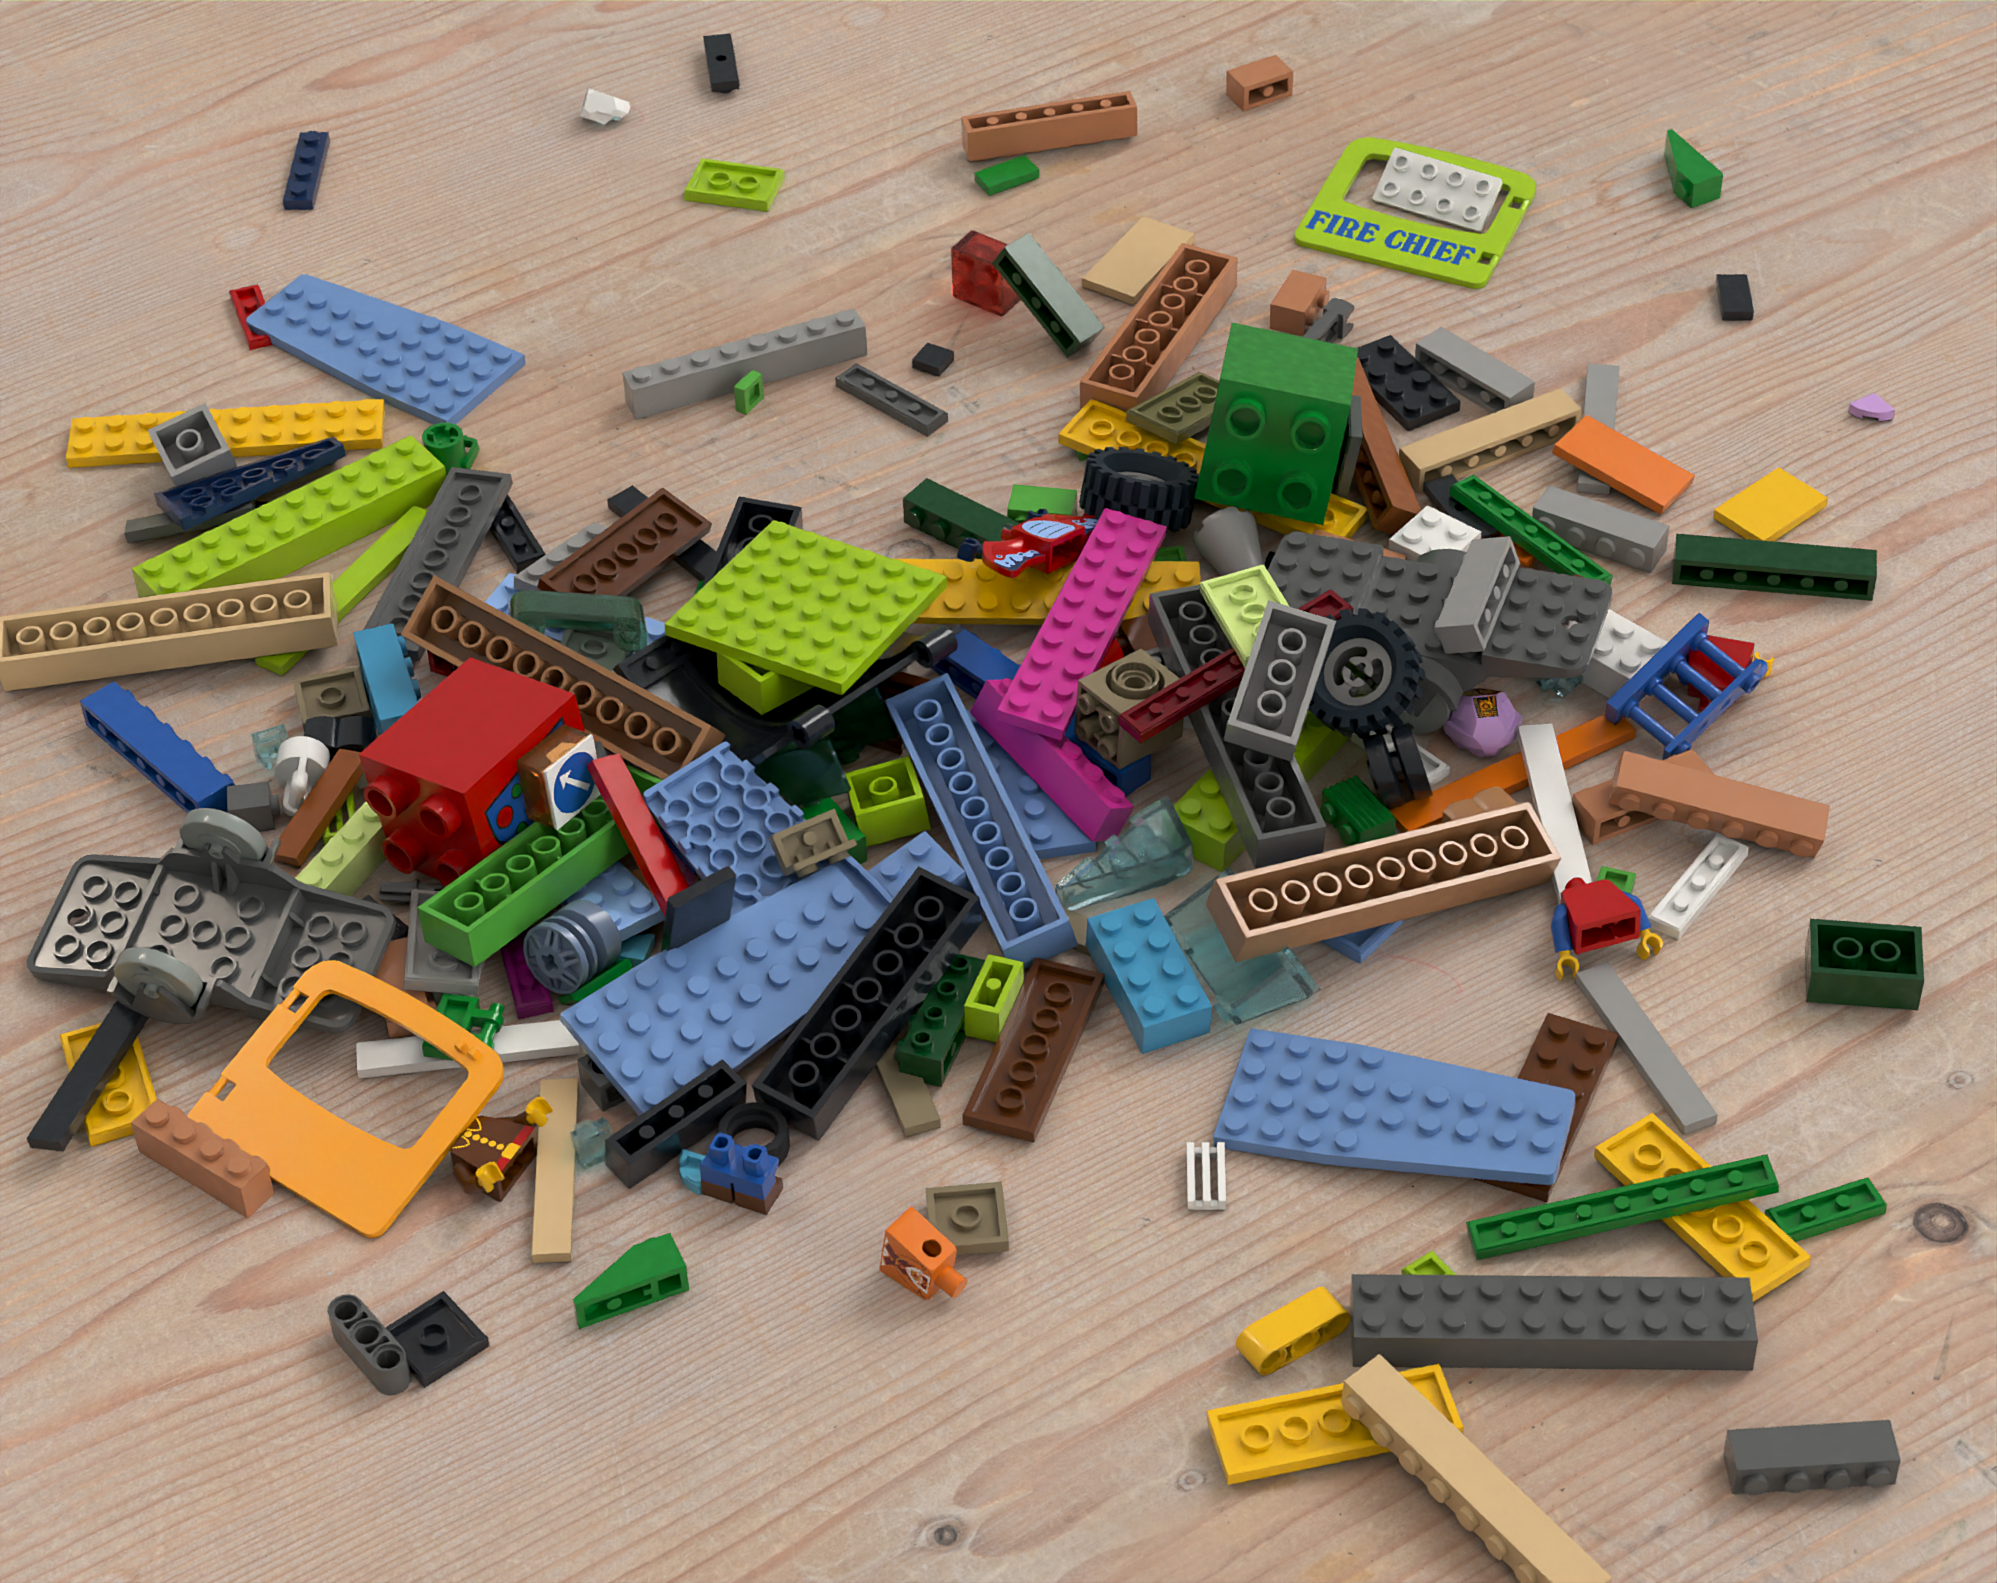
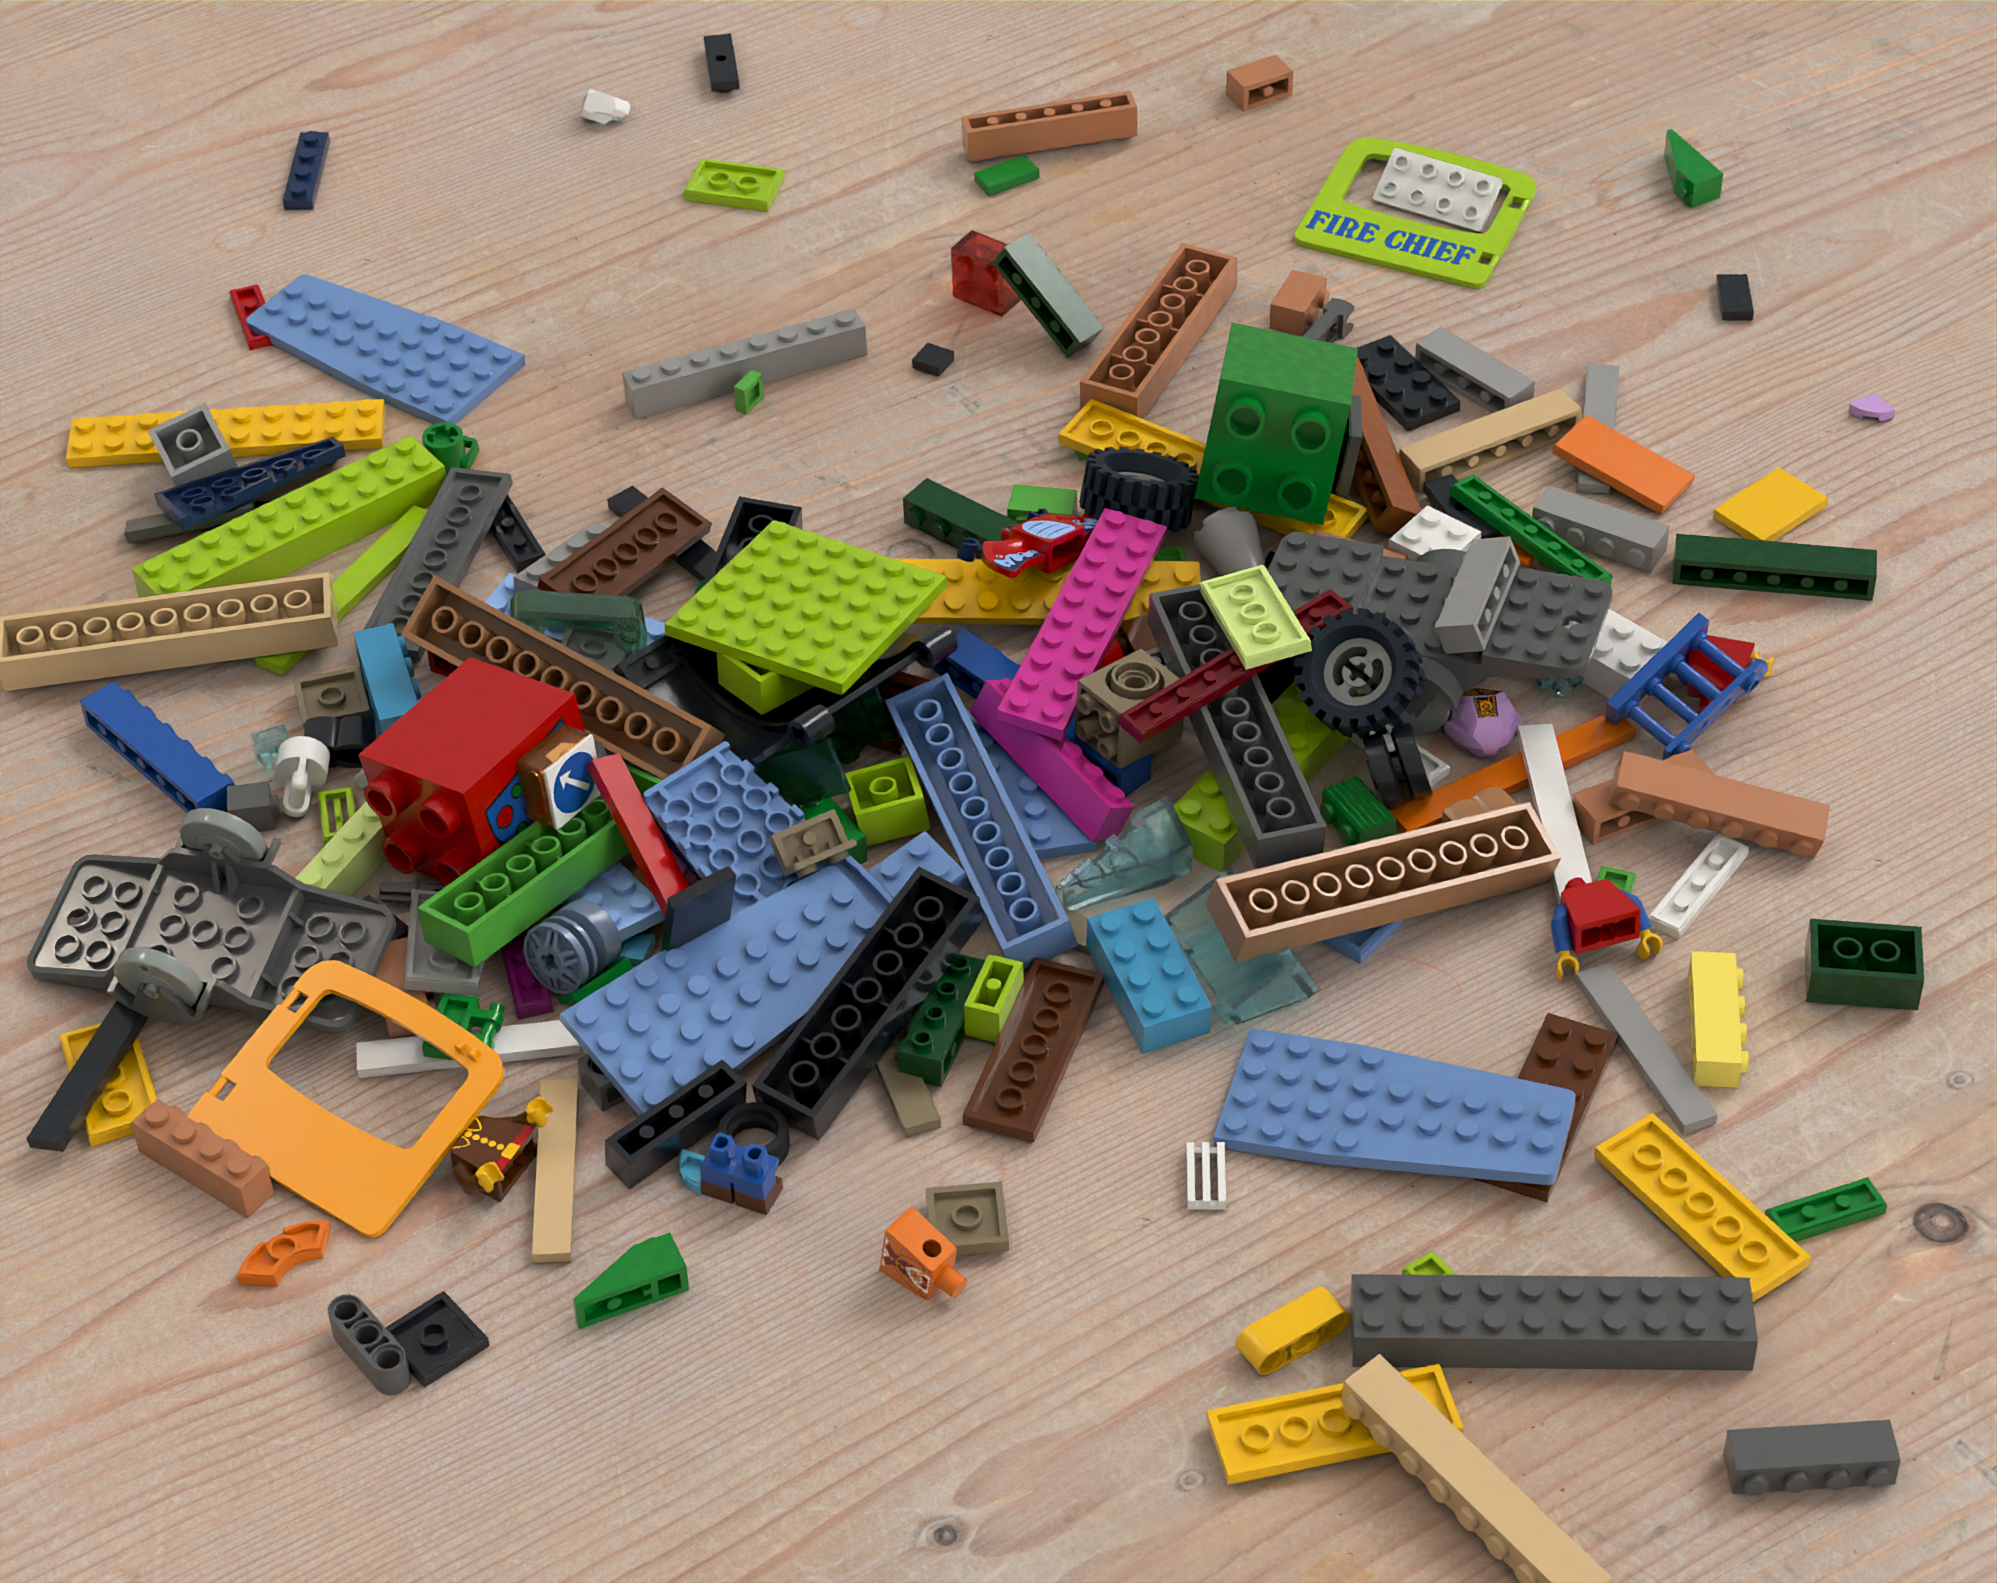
dark orange tile [274,749,364,866] -> none
clear light blue tile [570,1117,613,1170] -> none
dark grey tile [835,363,948,437] -> none
tan tile [1082,216,1195,305] -> none
olive tile [1125,372,1219,444] -> none
light grey brick [1224,600,1336,762] -> none
green tile [1466,1154,1779,1260] -> none
none -> orange tile [237,1220,331,1287]
none -> light yellow brick [1688,951,1748,1088]

